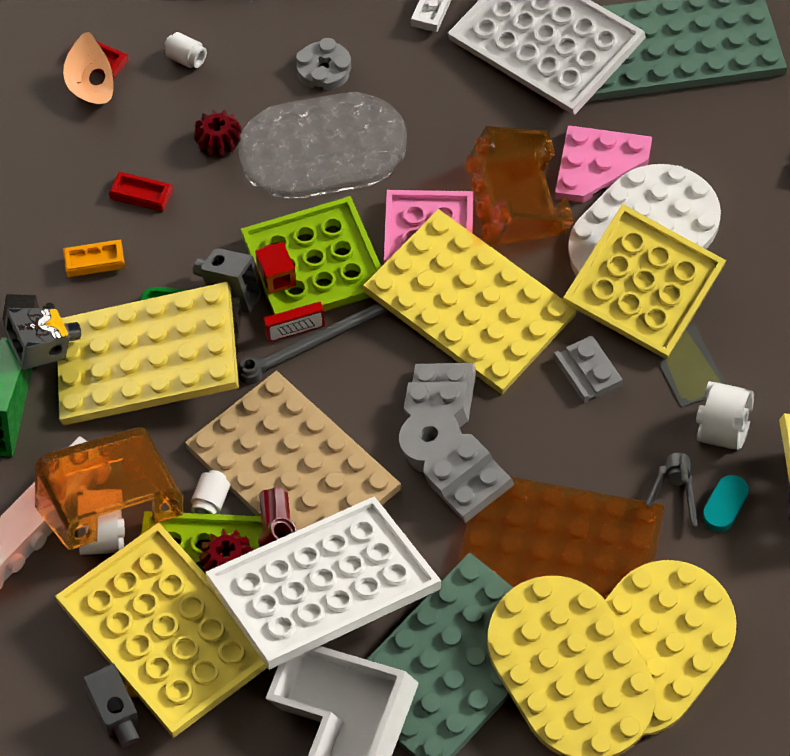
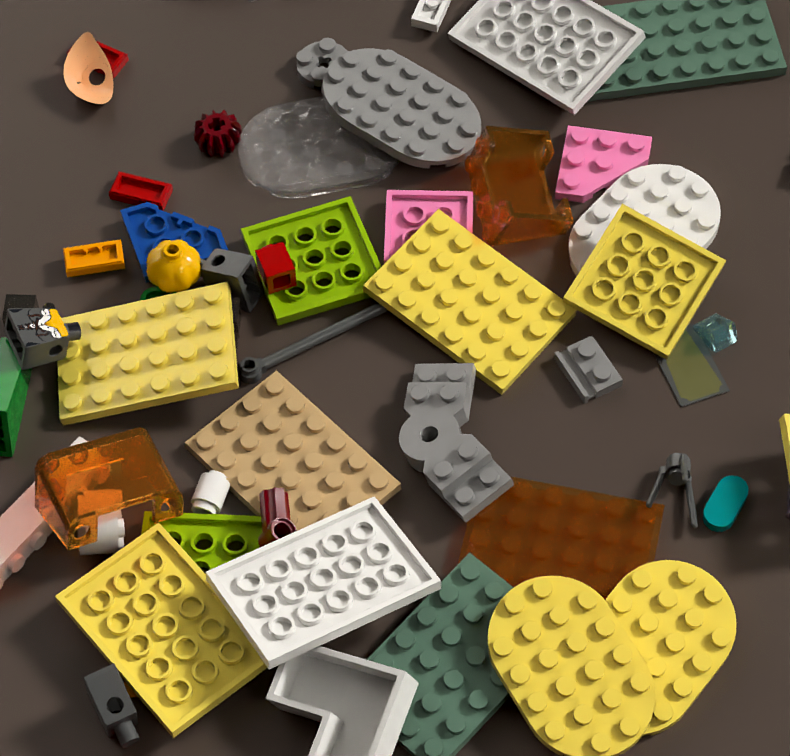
white brick [164,32,207,68] -> none
dark red gear [199,529,253,574] -> none
tile [263,302,325,343] -> none
white brick [696,381,754,450] -> none
none -> blue plate [120,202,228,283]
none -> yellow plant [146,239,201,293]
none -> light grey plate [321,48,481,168]
none -> clear light blue slope [693,313,738,353]

